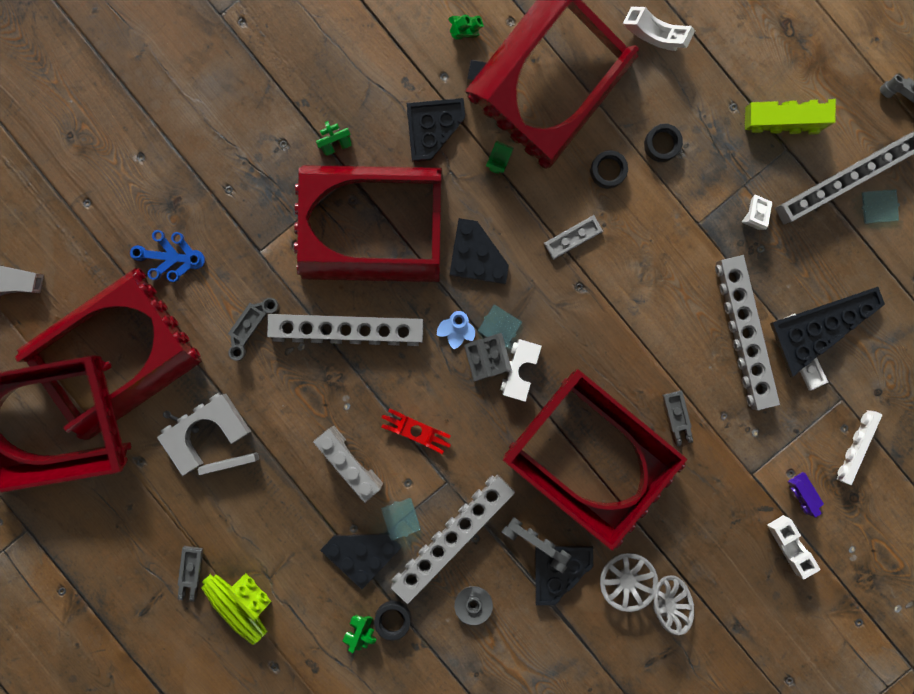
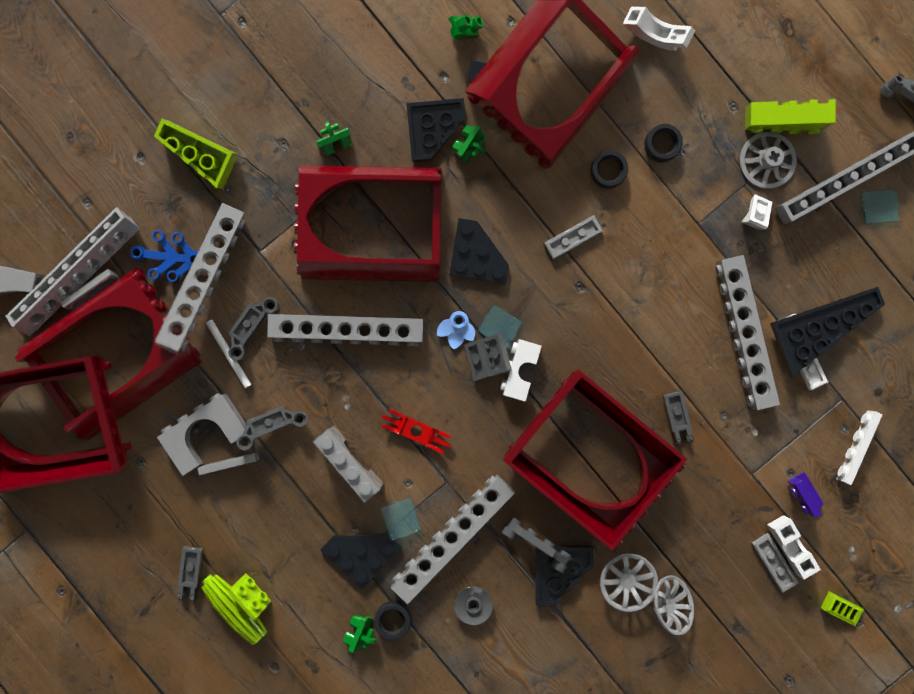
green bracket [486,141,514,174] -> none
none -> light grey brick [6,207,140,336]
none -> light grey tile [60,269,120,311]
none -> lime wedge [154,119,239,189]
none -> light grey brick [155,203,246,355]
none -> white bar [206,320,252,389]
none -> dark grey plate [236,406,308,451]
none -> green hips [452,125,486,163]
none -> light grey wheel [739,132,797,189]
none -> light grey tile [751,533,799,593]
none -> lime slope [820,591,864,626]

